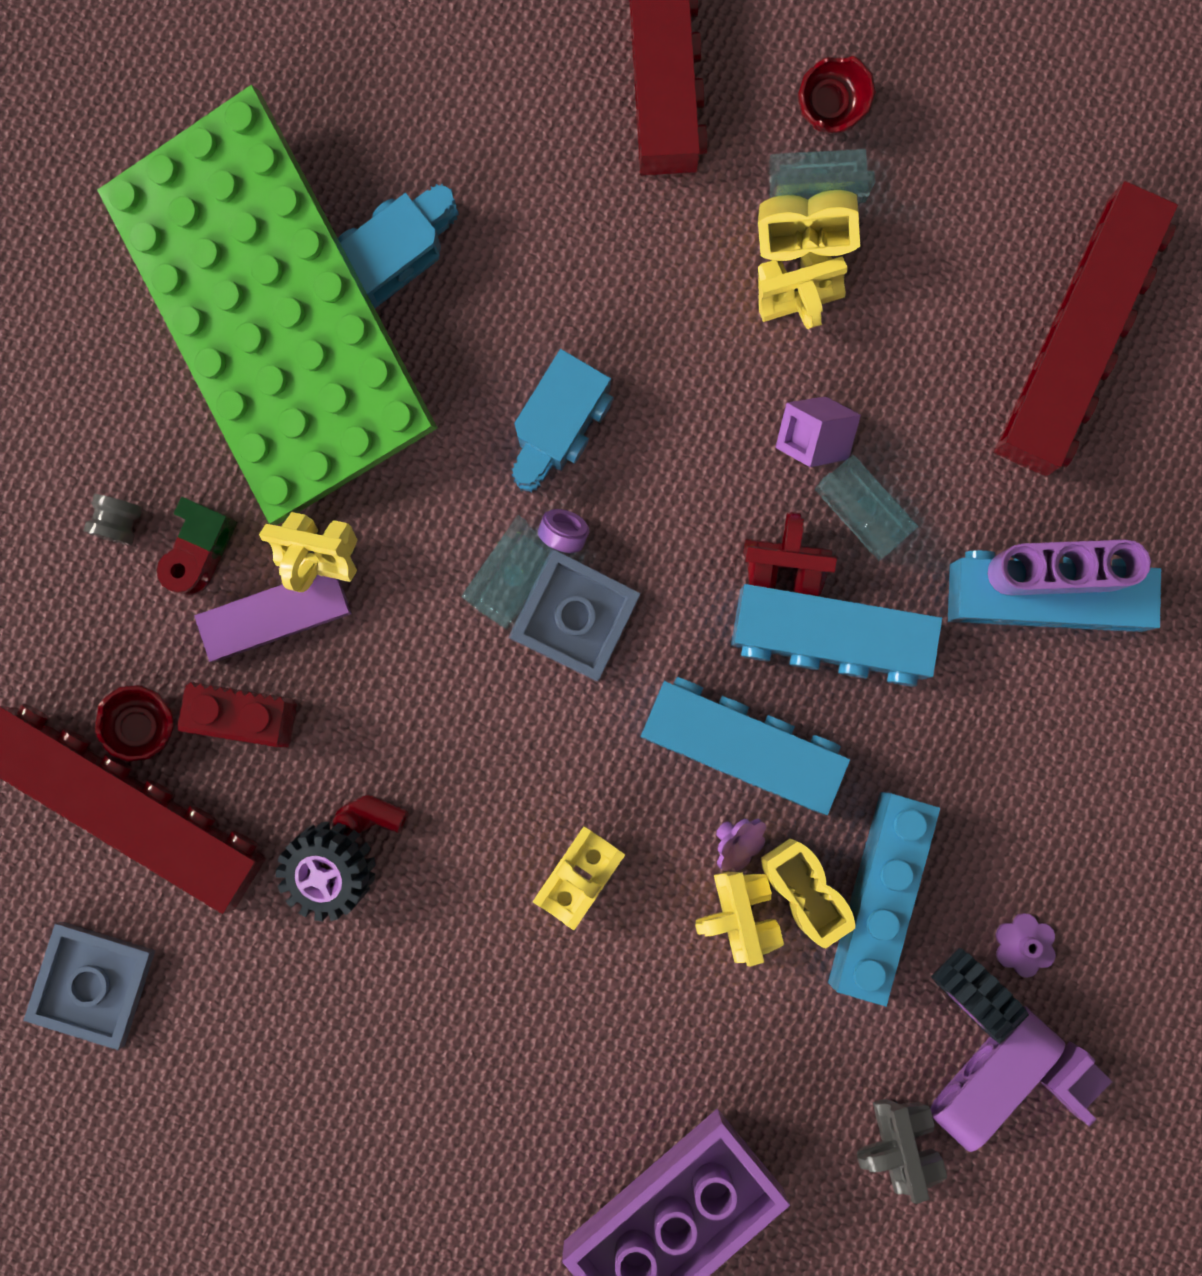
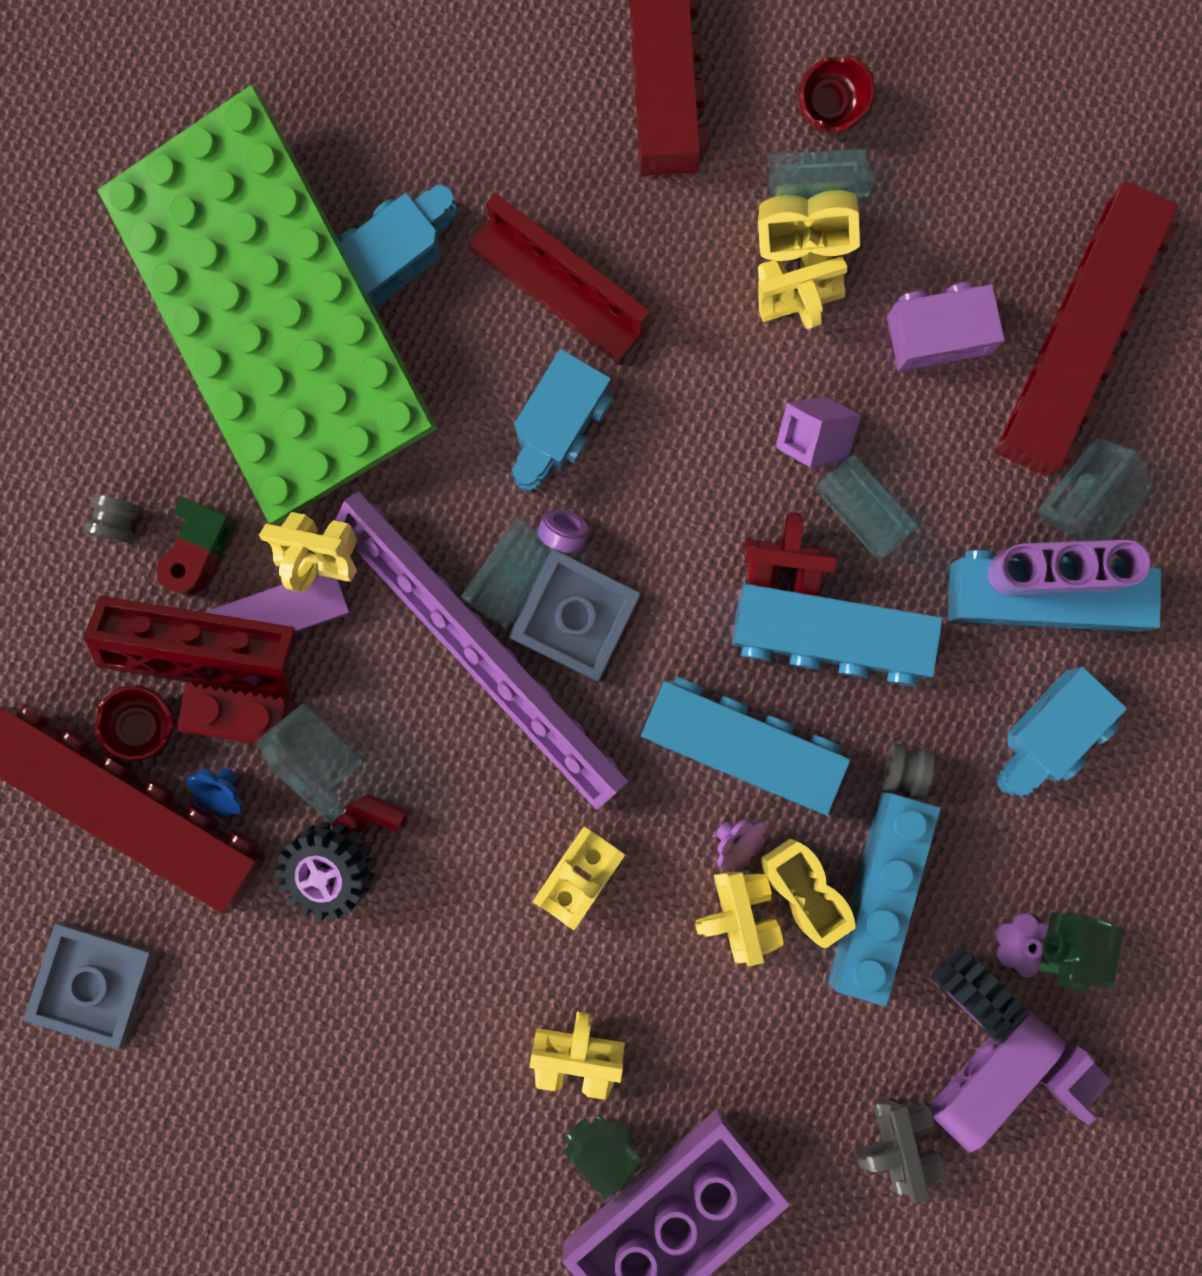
none -> dark red fence [83,595,296,698]
none -> blue plant [185,768,244,818]
none -> clear light blue panel [257,704,362,823]
none -> medium lavender plate [335,491,628,810]
none -> dark red fence [469,192,650,365]
none -> light yellow hips [529,1012,625,1100]
none -> clear green brick [562,1115,643,1205]
none -> dark grey wheel [882,743,935,799]
none -> medium lavender brick [887,282,1005,372]
none -> dark azure hinge [996,667,1127,797]
none -> clear light blue panel [1037,437,1153,541]
none -> clear green brick [1039,912,1124,995]

